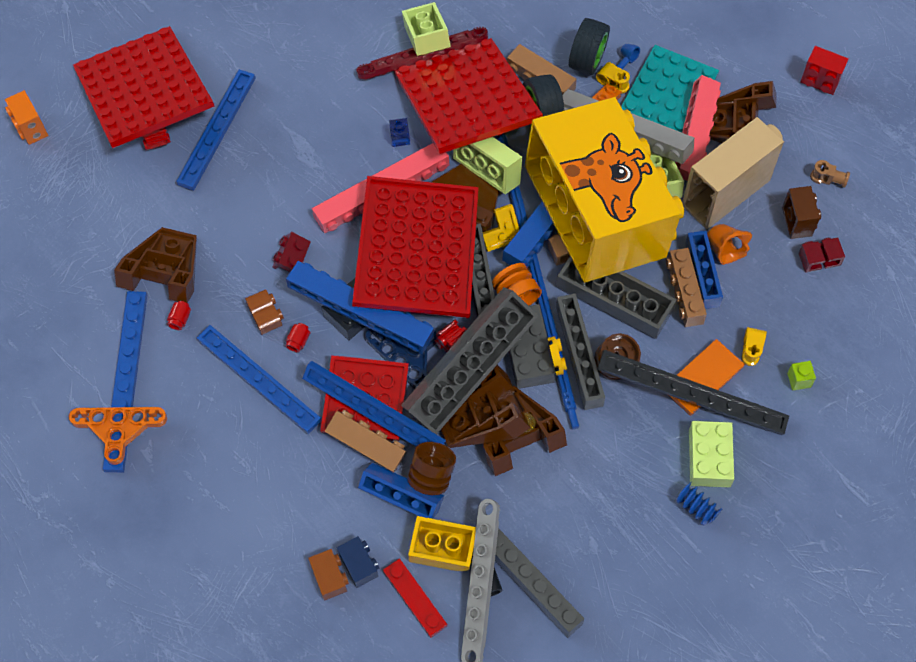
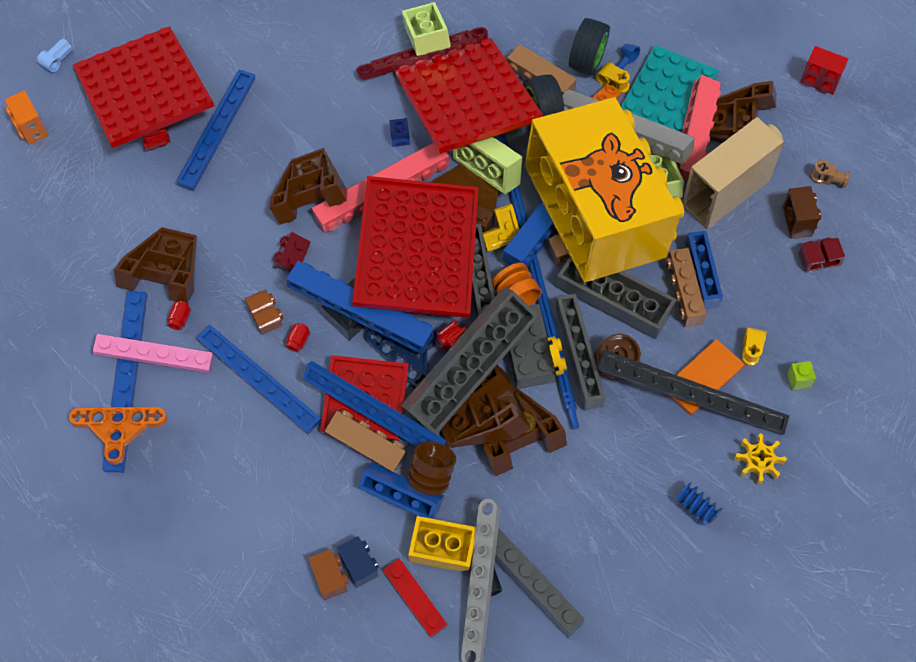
yellowish green brick [689,421,734,487] -> none
orange piece [707,224,752,265] -> none
none -> light blue piece [37,39,73,72]
none -> bright pink plate [93,334,213,373]
none -> reddish brown wedge [270,148,347,225]
none -> yellow gear [734,434,787,484]

